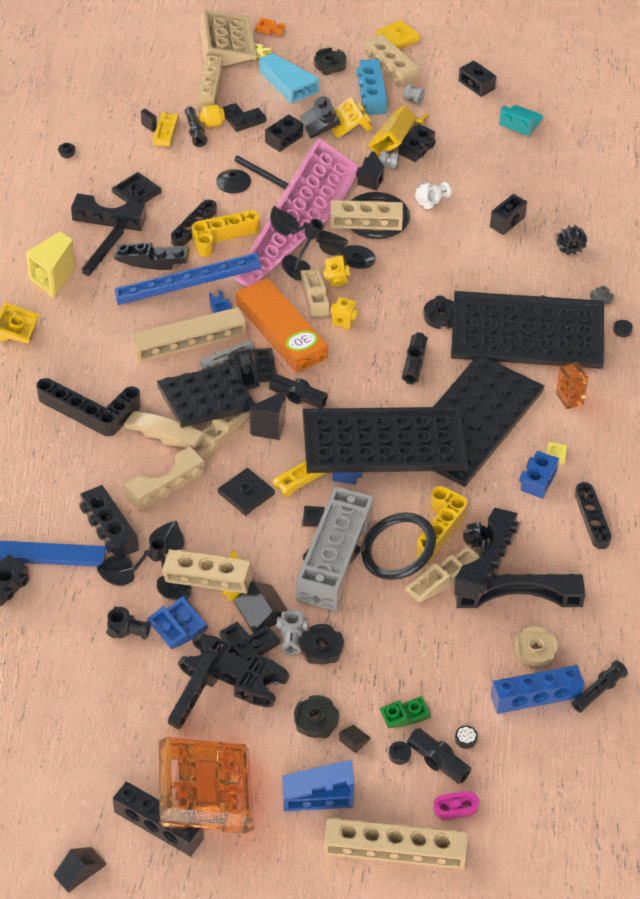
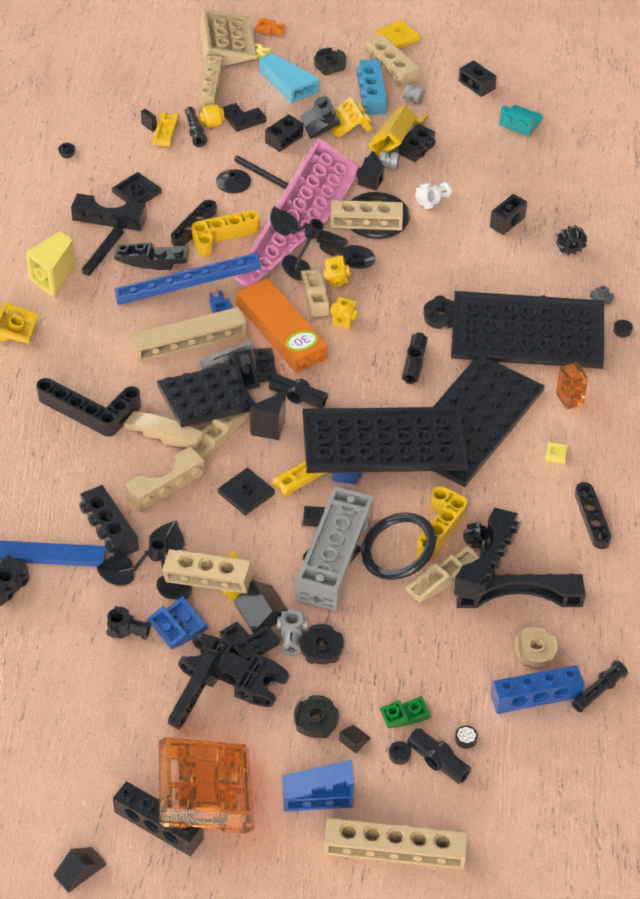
dark pink plate [433,791,479,820] -> none
blue brick [519,450,559,499] -> none

